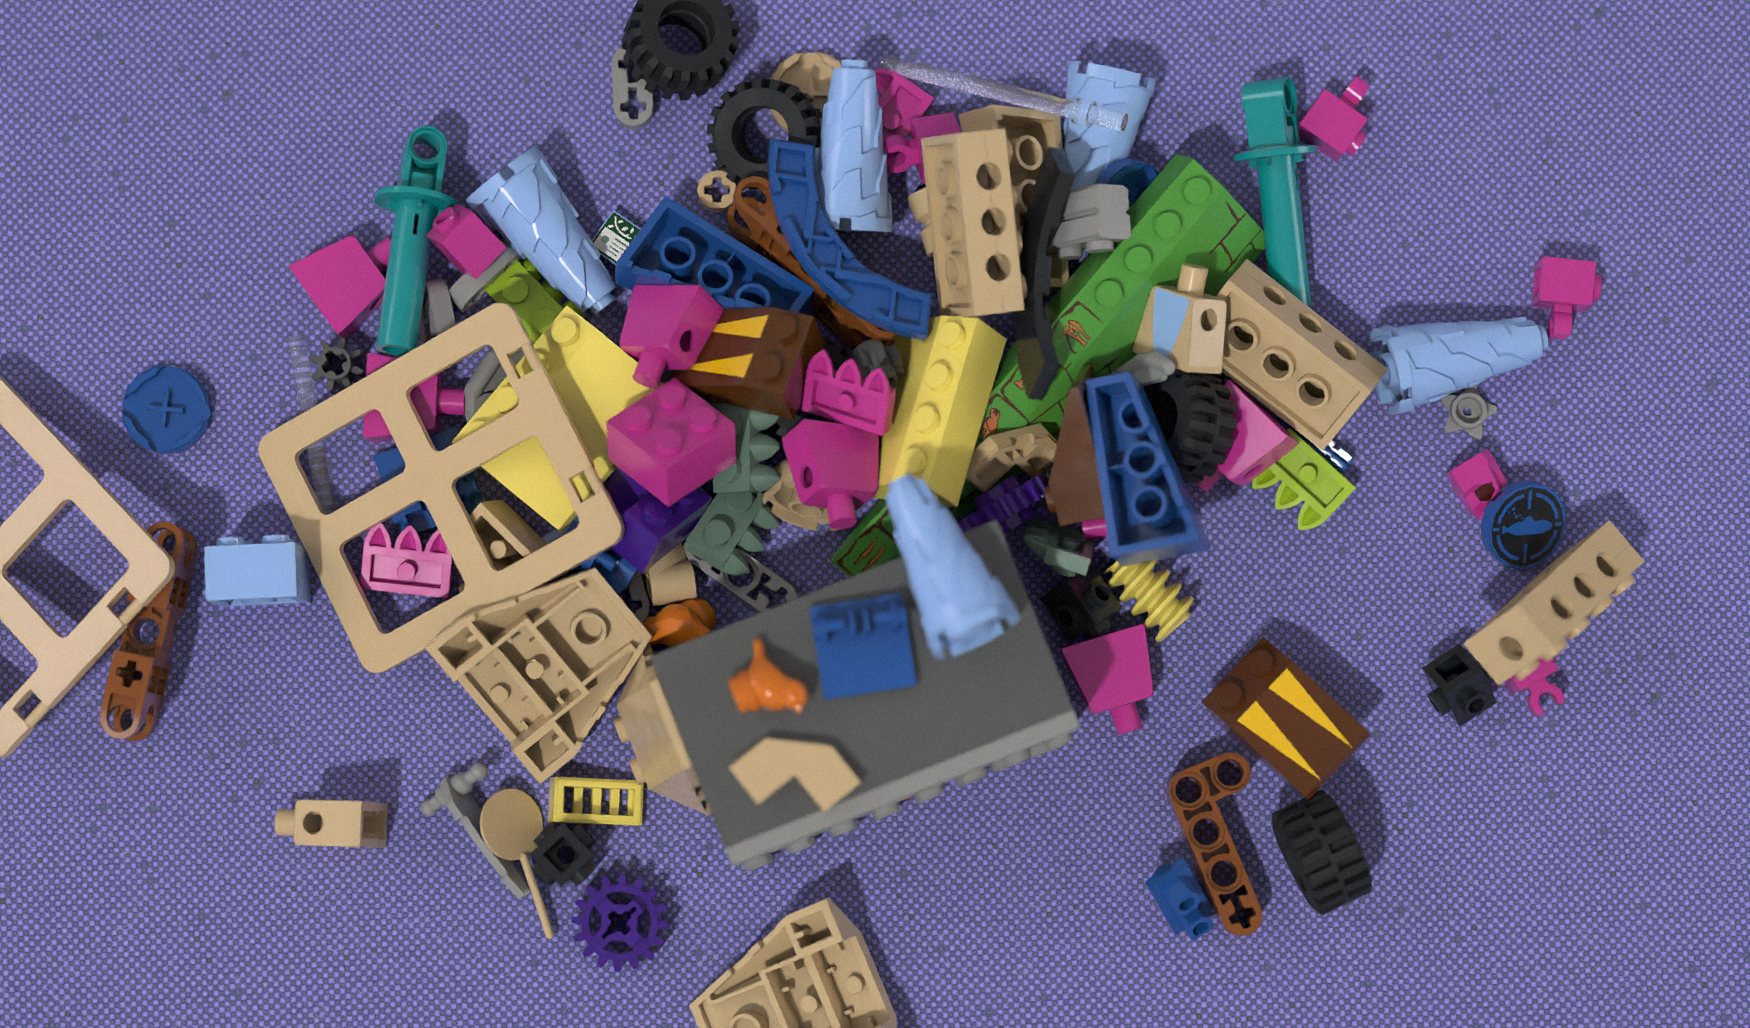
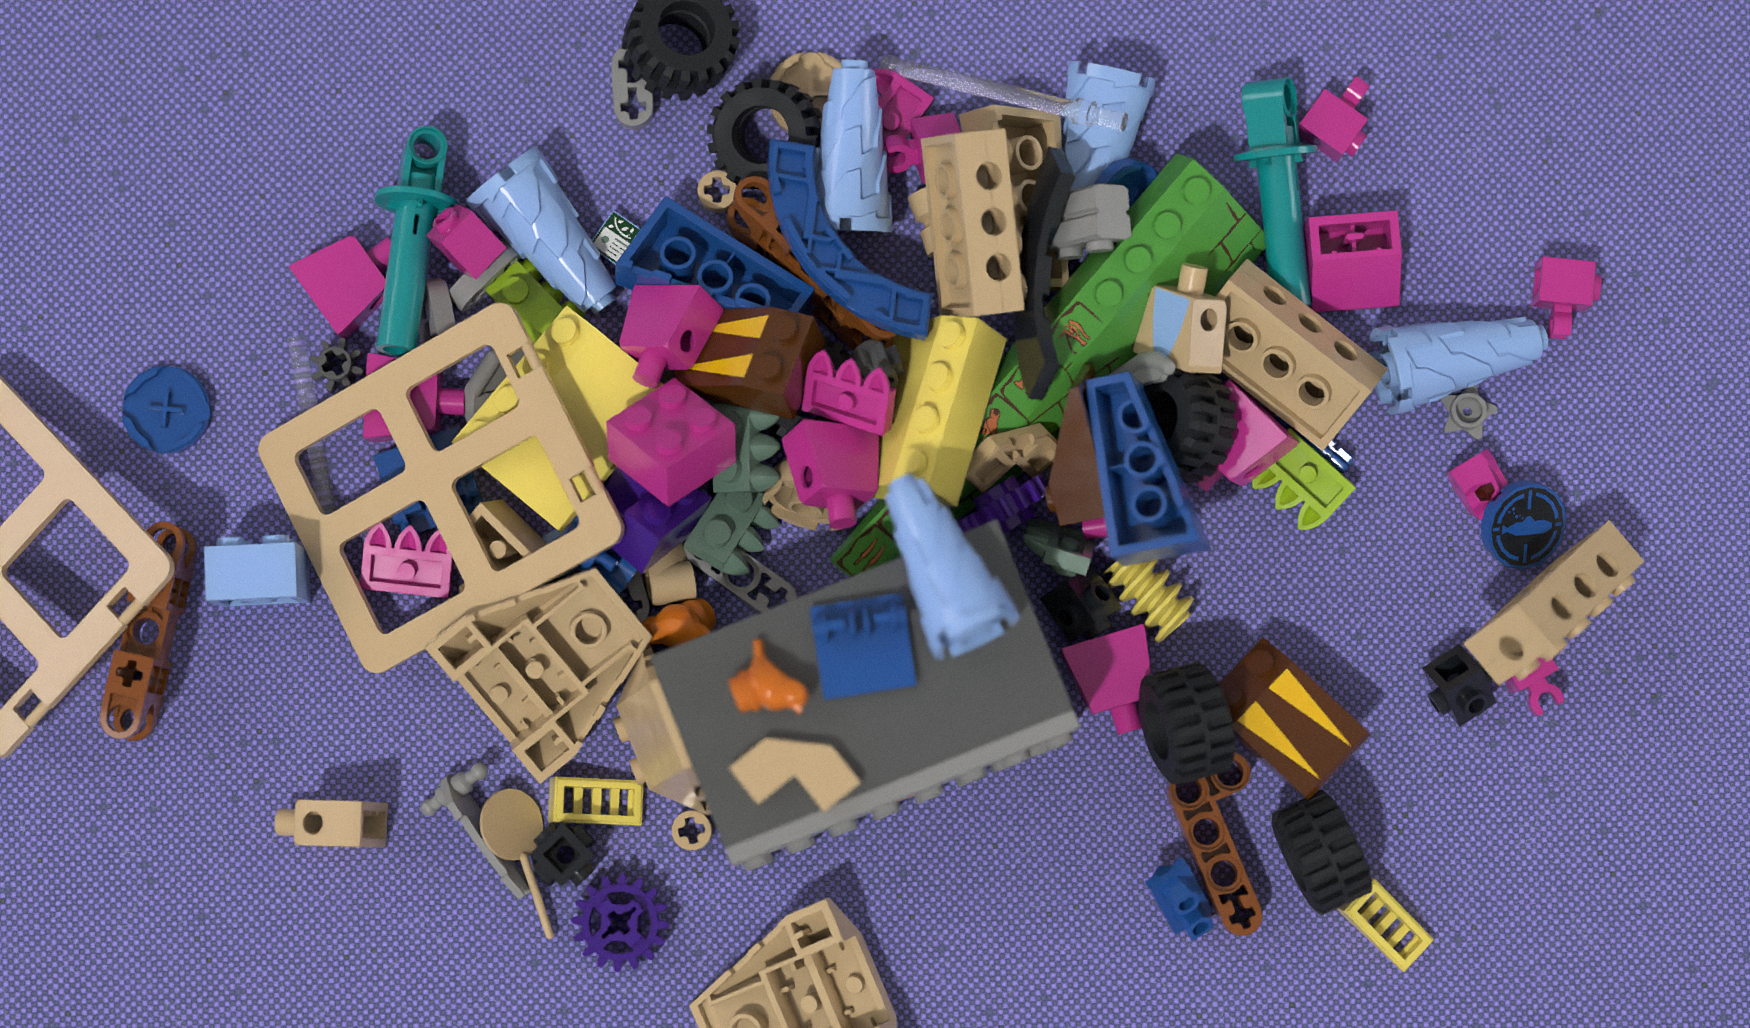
none -> tan bush [672,810,712,850]
none -> black tyre [1138,661,1235,785]
none -> dark pink slope [1303,210,1402,313]
none -> light yellow slope [1337,878,1434,972]

